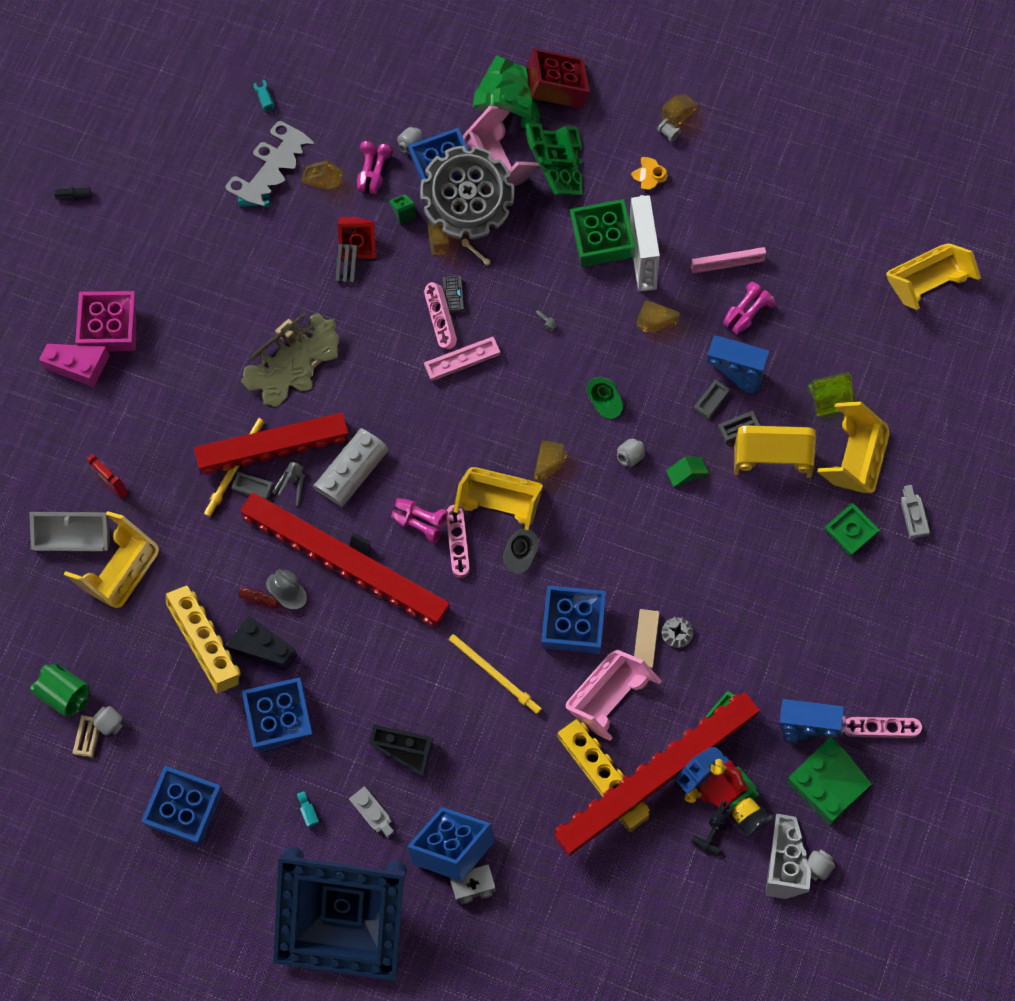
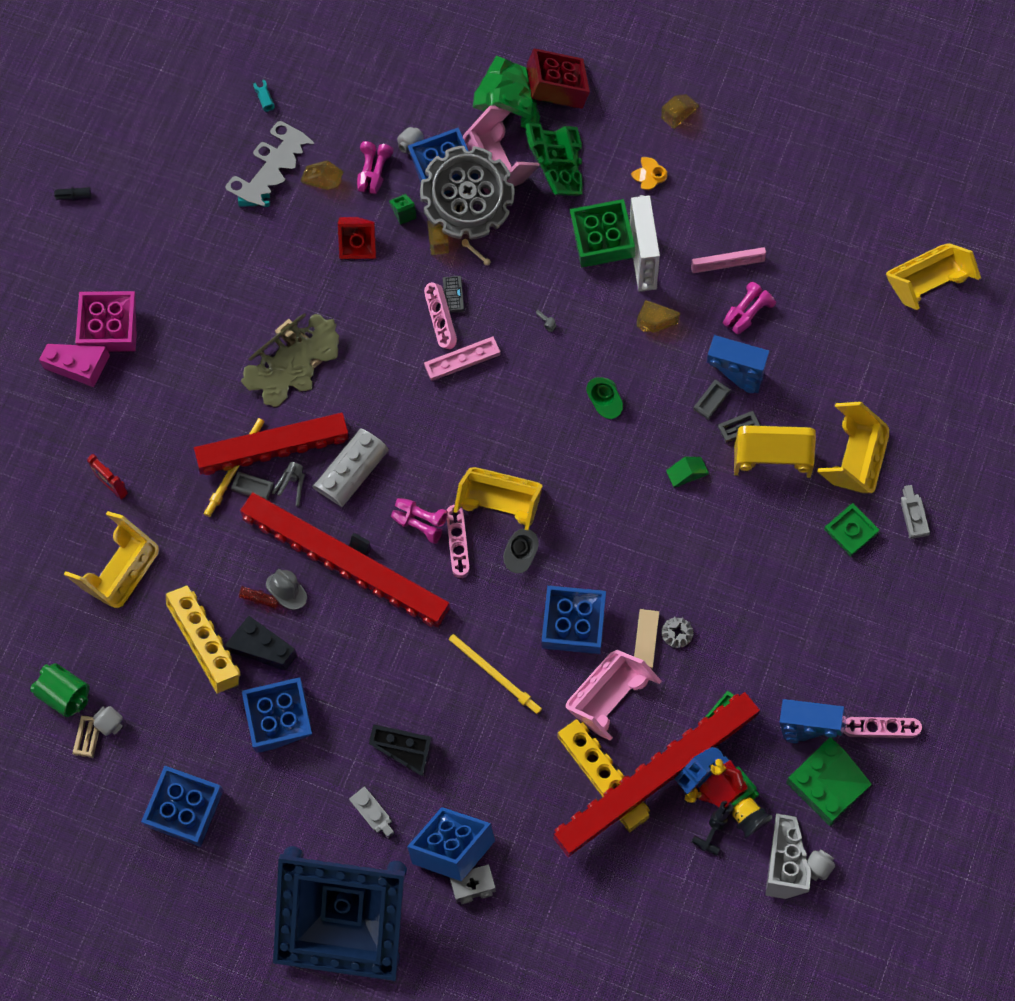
light grey container [29,512,110,551] -> none
teal bar [297,791,319,828] -> none
dark grey tile [335,244,358,283] -> none
clear yellow slope [534,440,567,482] -> none
light grey head [617,438,645,467] -> none
light grey bush [657,119,681,142] -> none
clear neon green bracket [808,372,853,416] -> none

